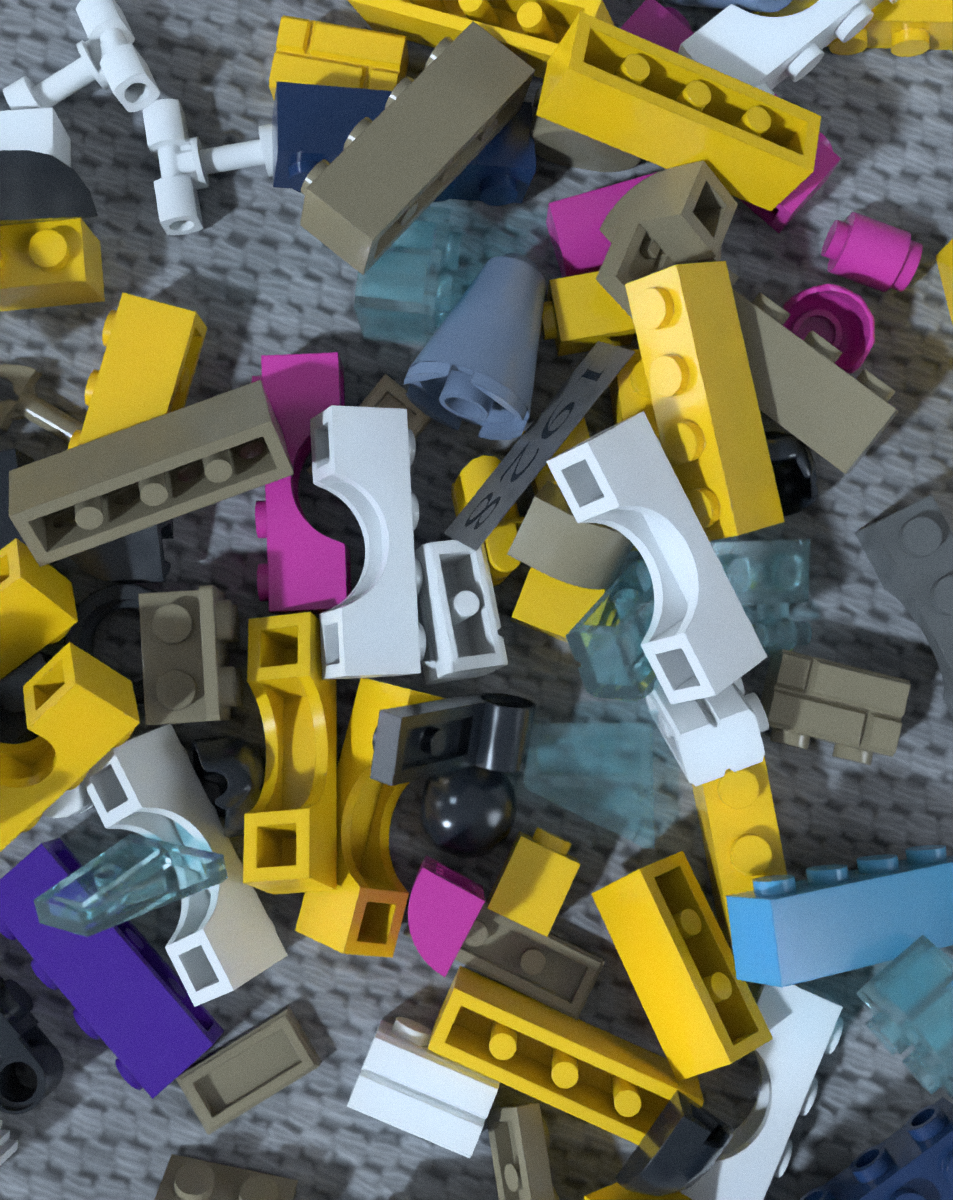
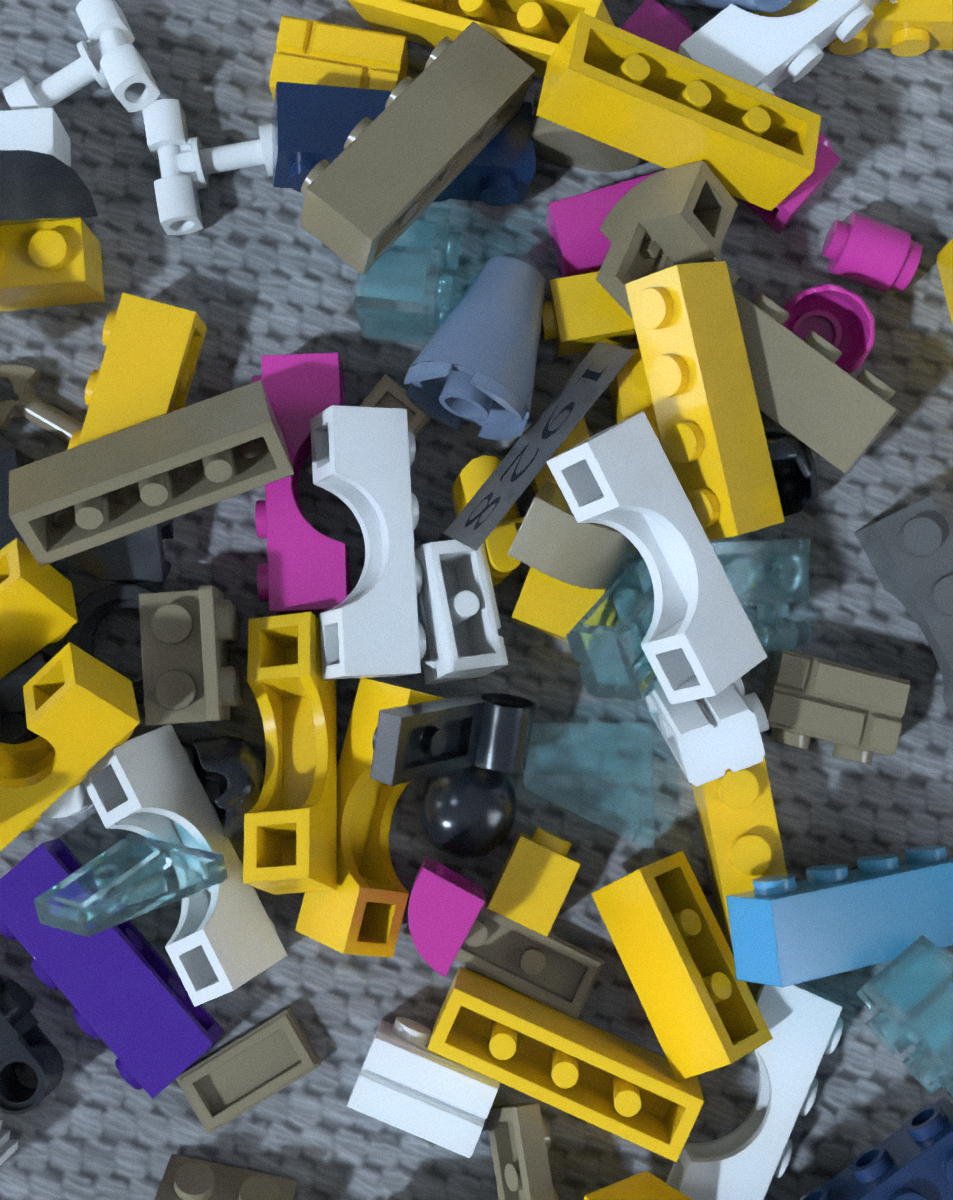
black brick [615,1090,734,1196] -> none

